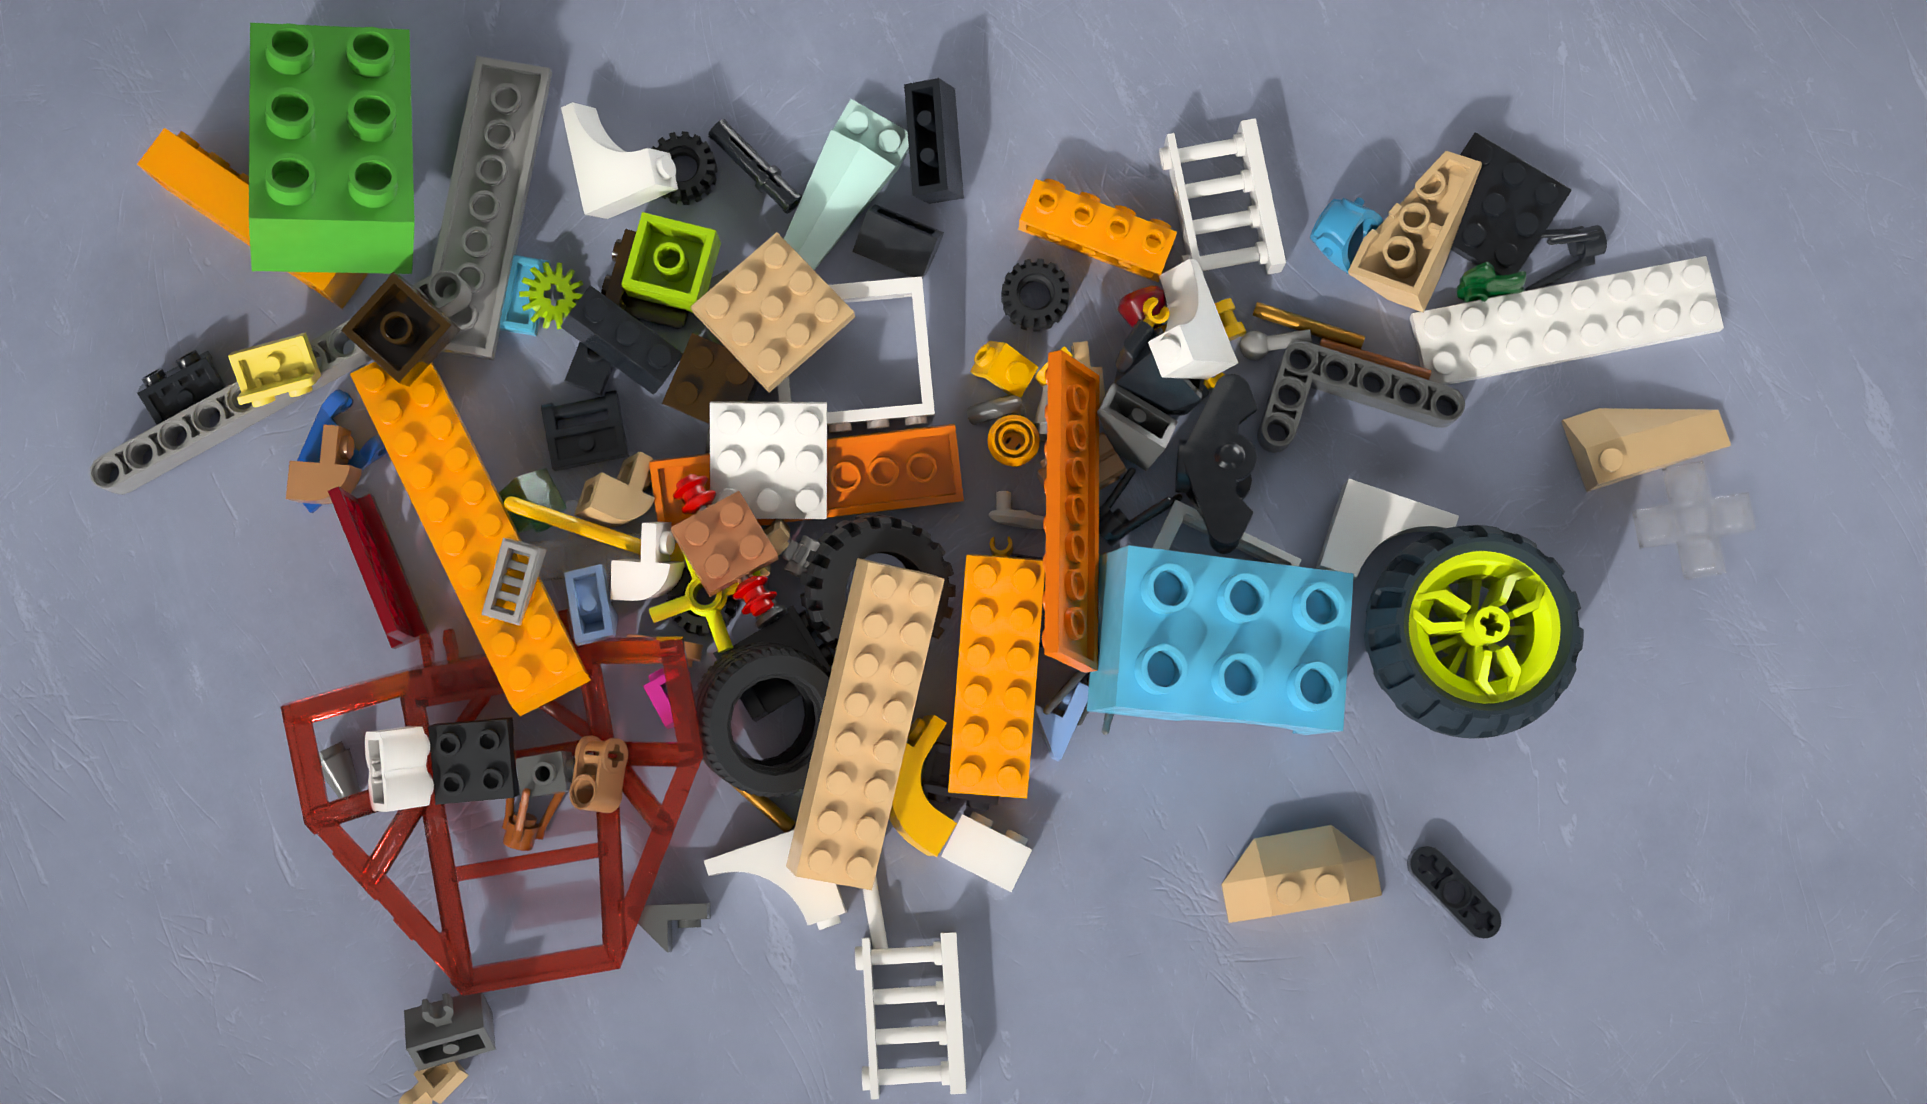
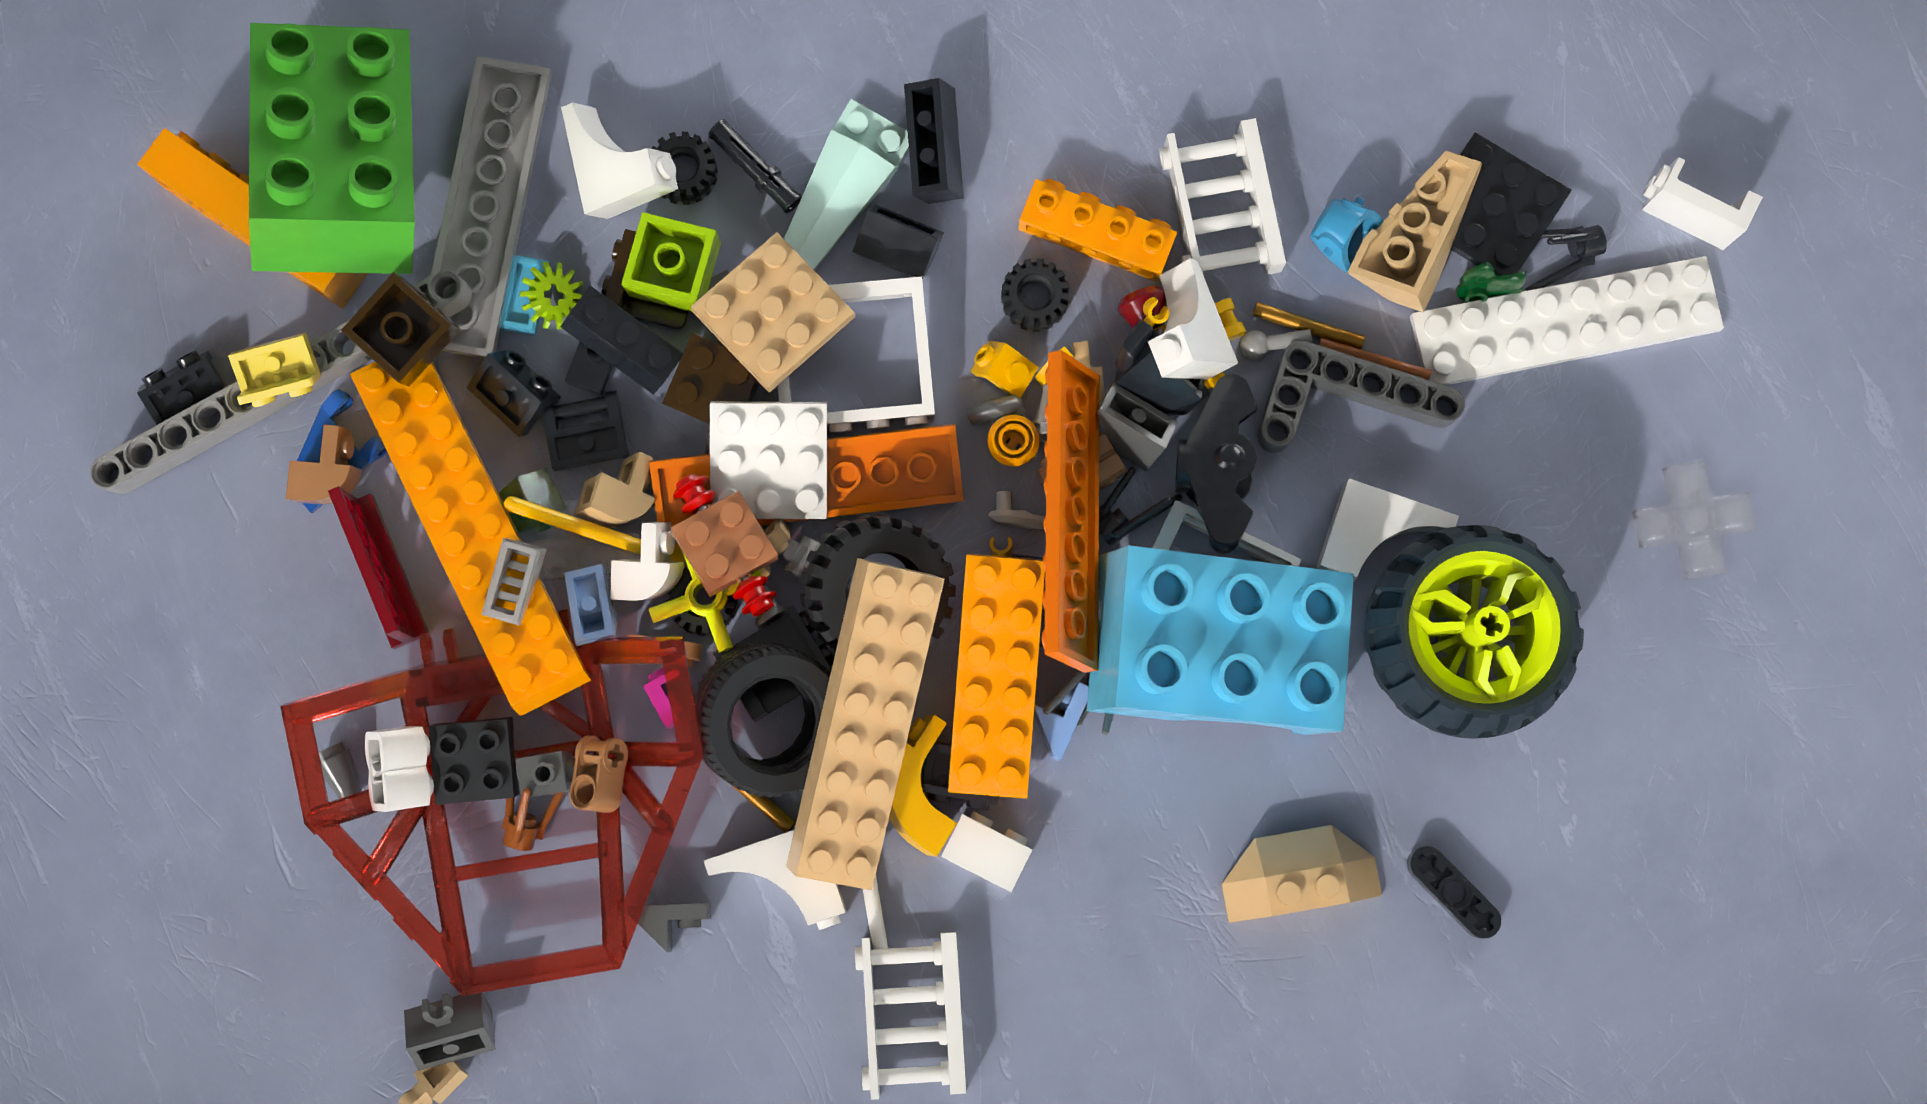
tan wedge [1561,408,1731,492] -> none
none -> black bracket [467,350,561,437]
none -> white panel [1642,157,1763,250]

